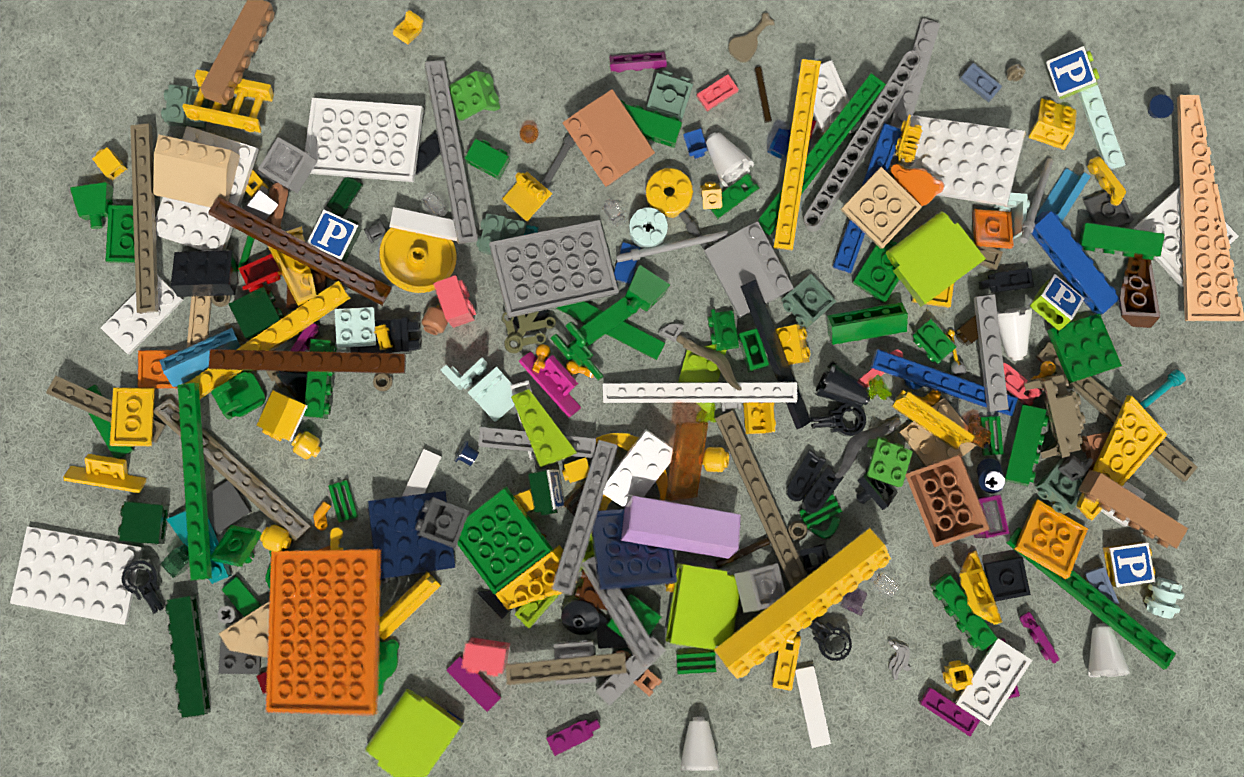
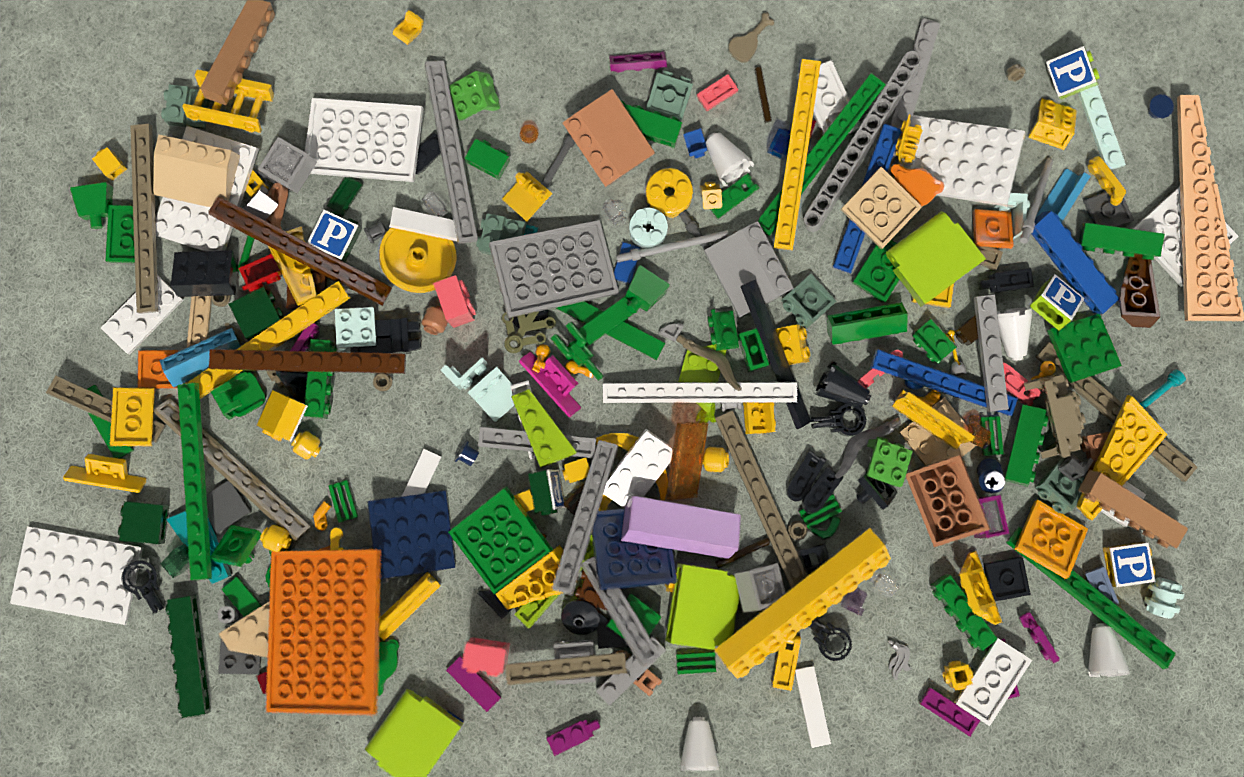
yellow pin [374,325,392,350] -> none
dark grey plate [415,497,469,548] -> none
clear neon green piece [869,379,892,400] -> none
sand blue plate [960,63,1002,103] -> none

